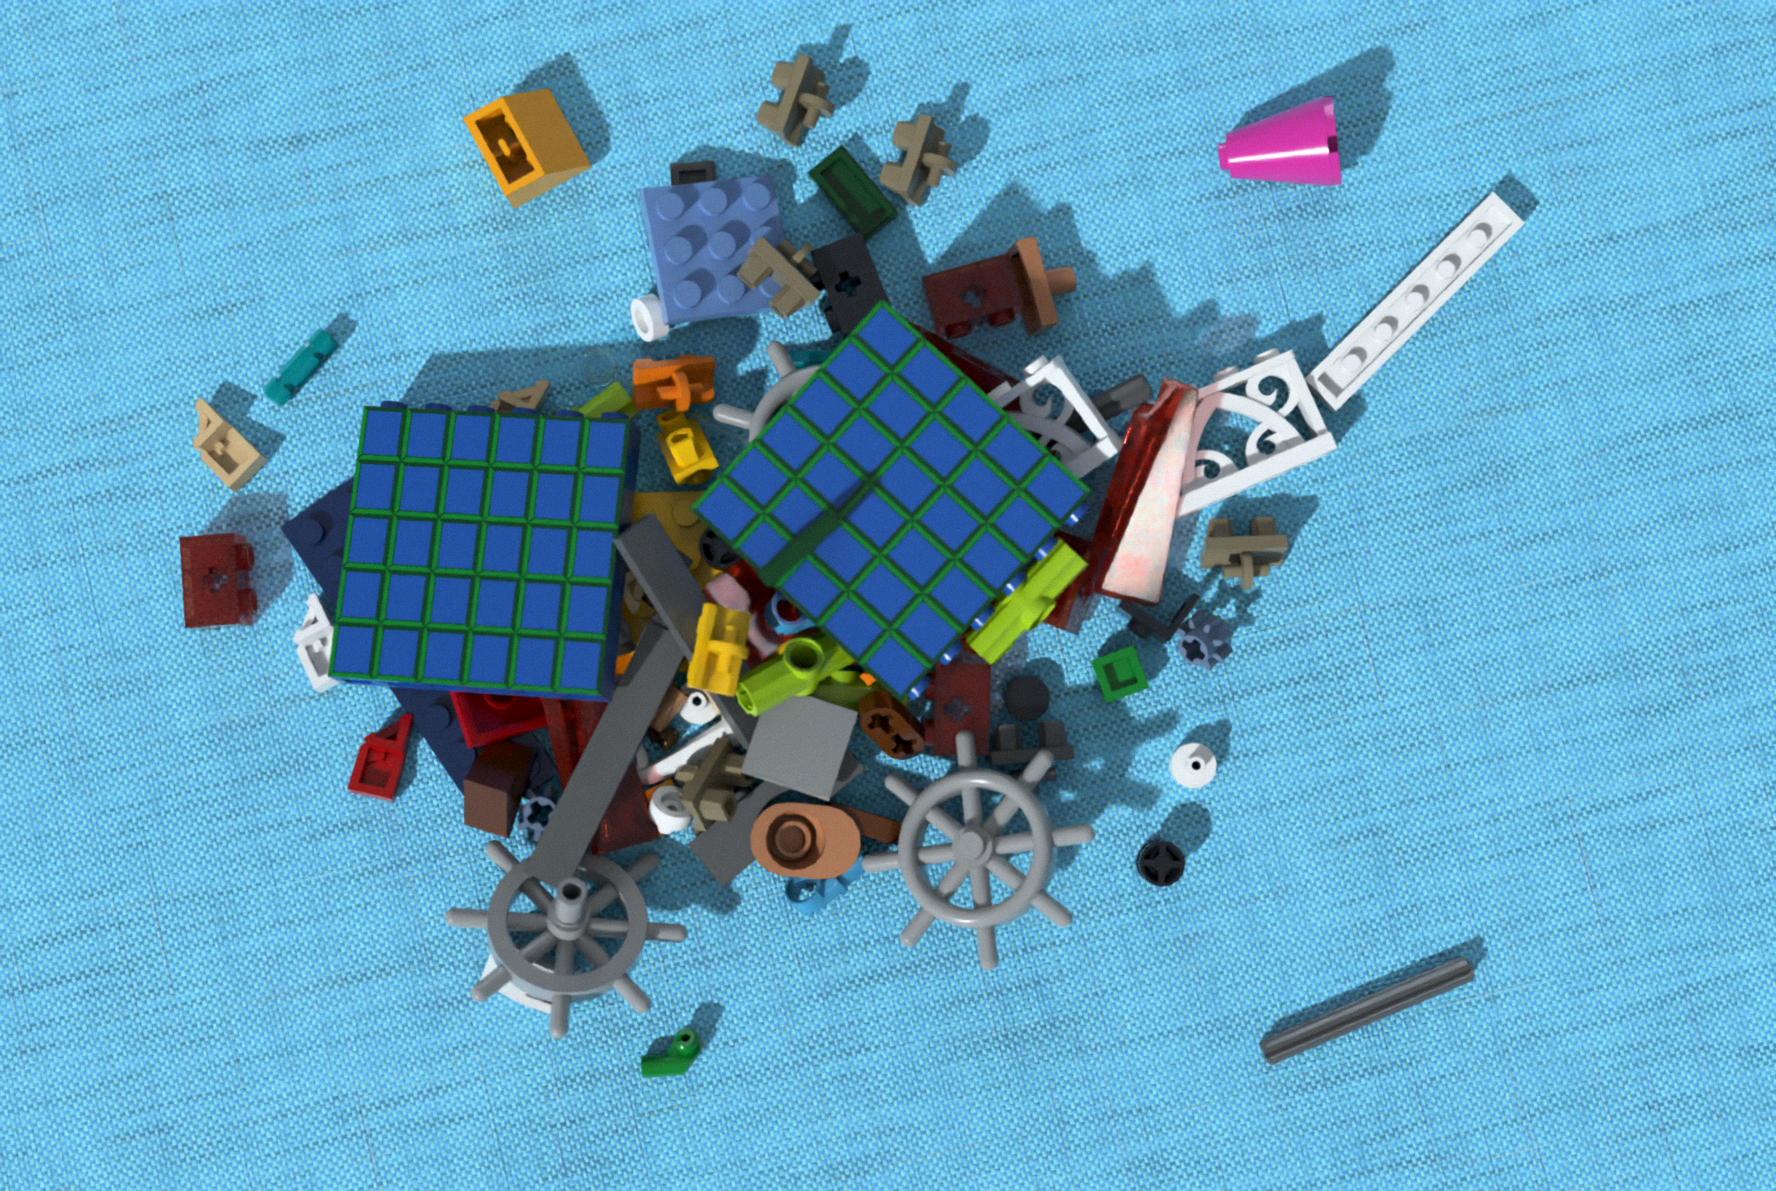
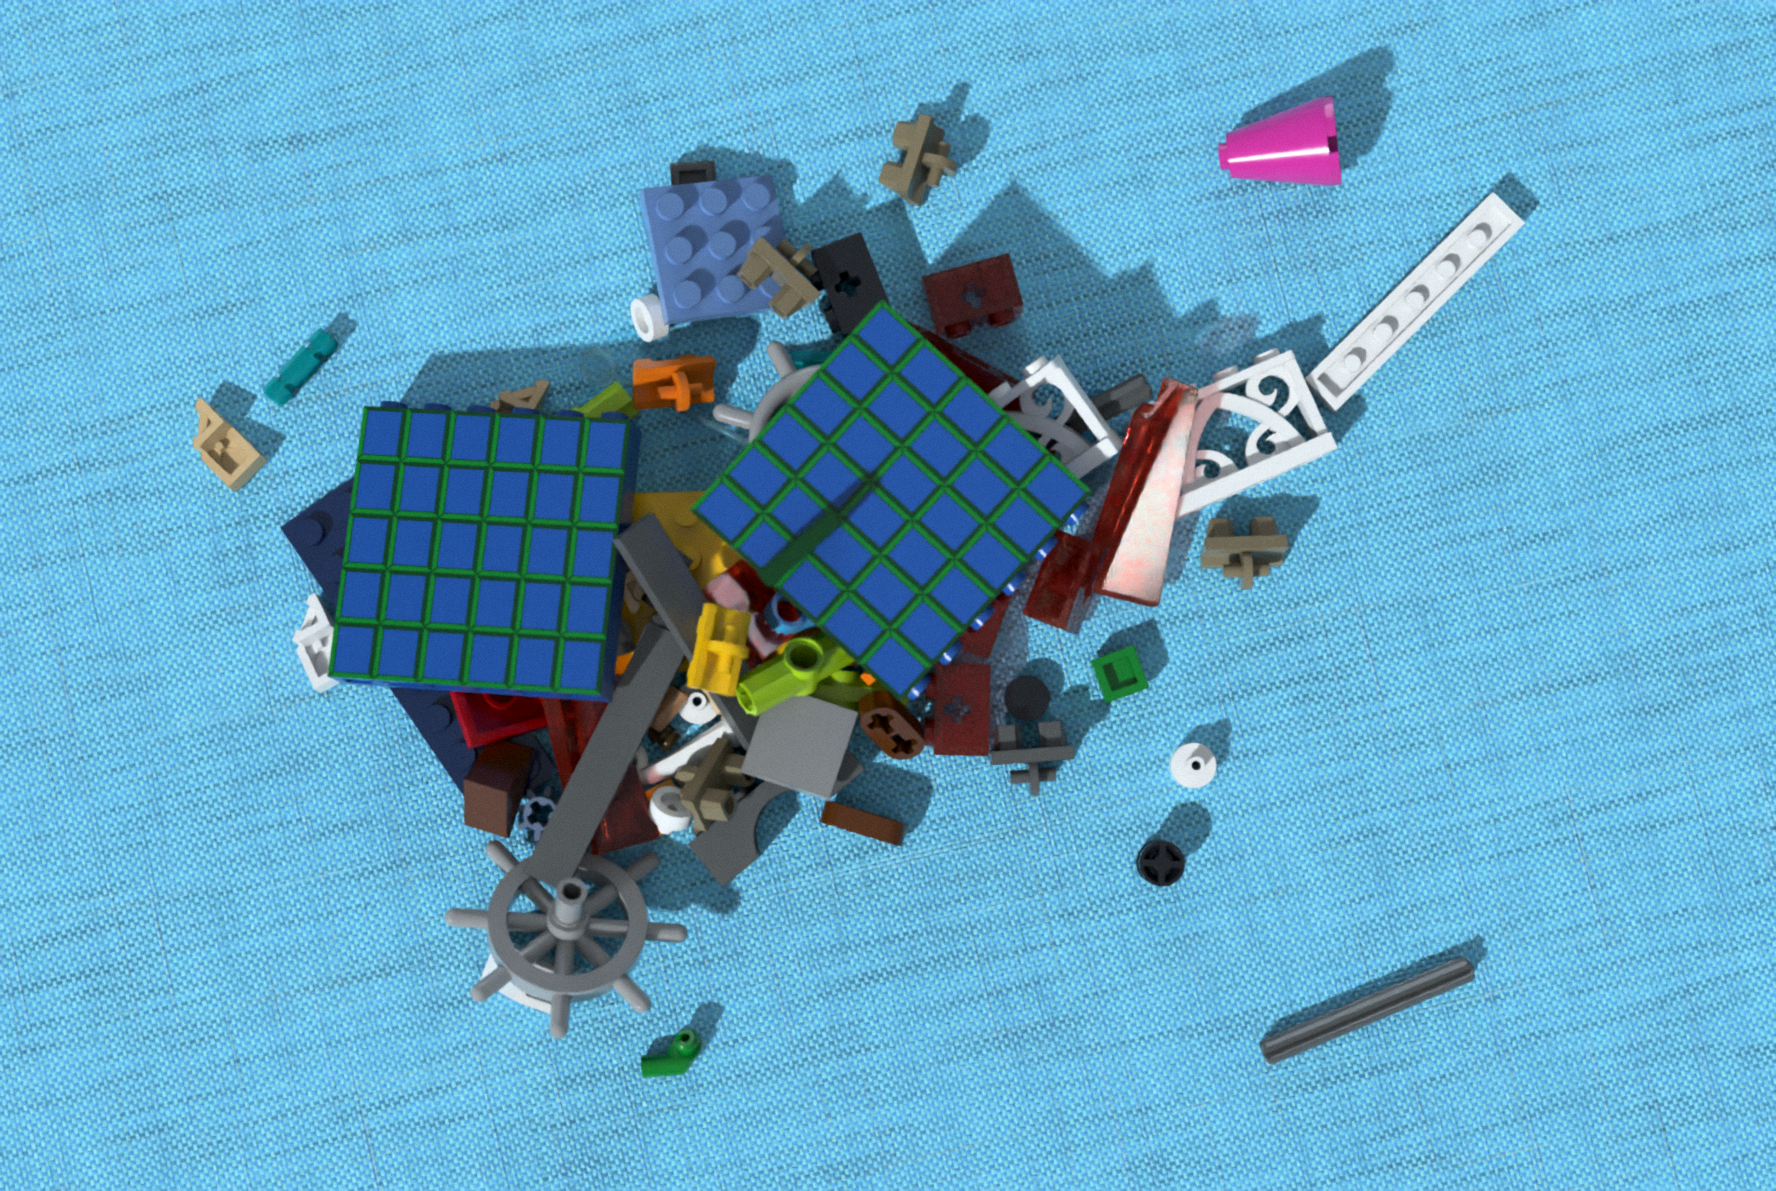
clear red brick [179,533,258,631] -> none
red slope [347,713,414,803] -> none
light orange slope [463,88,592,209] -> none
yellow hips [655,407,719,486] -> none
black wheel [699,528,744,572] -> none
nougat piece [750,802,861,879] -> none
dark tan hips [756,54,836,148] -> none
dark azure connector [784,846,868,916] -> none
dark green tile [807,145,899,243] -> none
light grey piece [861,729,1095,970] -> none
lime piece [963,536,1089,665] -> none
nougat tile [1005,236,1076,337] -> none
black bracket [1114,593,1199,644] -> none
sand blue gear [1176,610,1233,670] -> none

